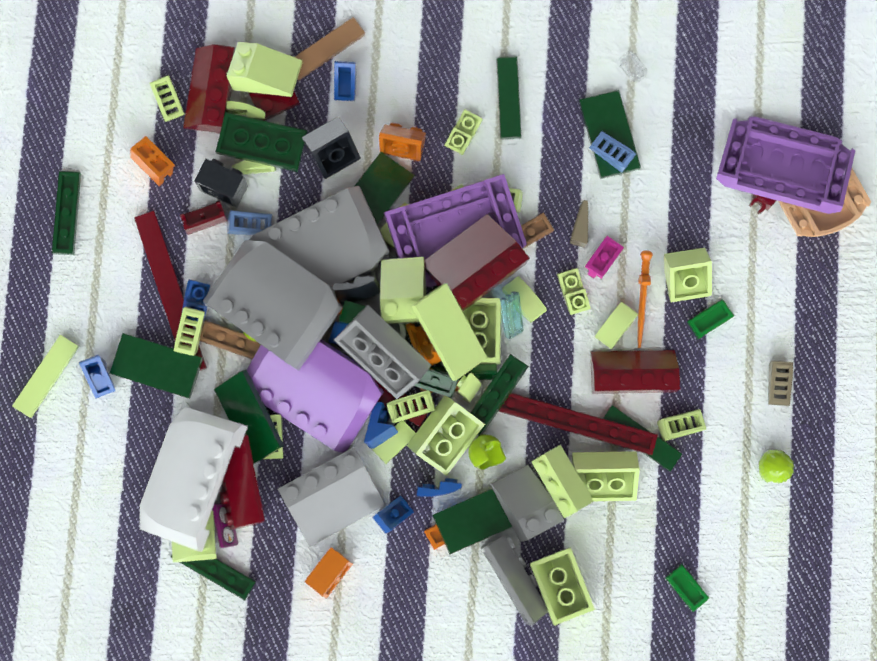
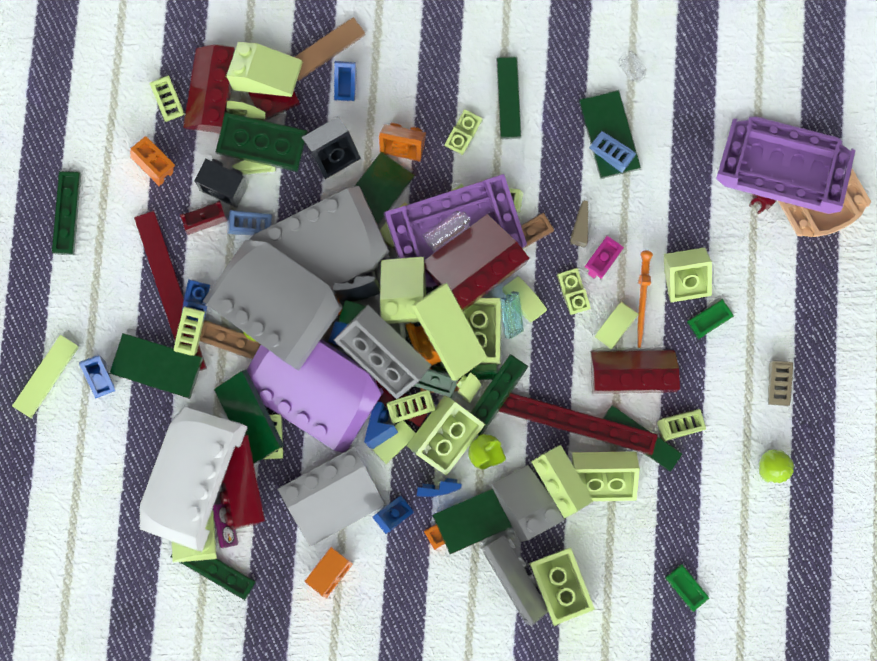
none -> clear brick [423,210,470,252]

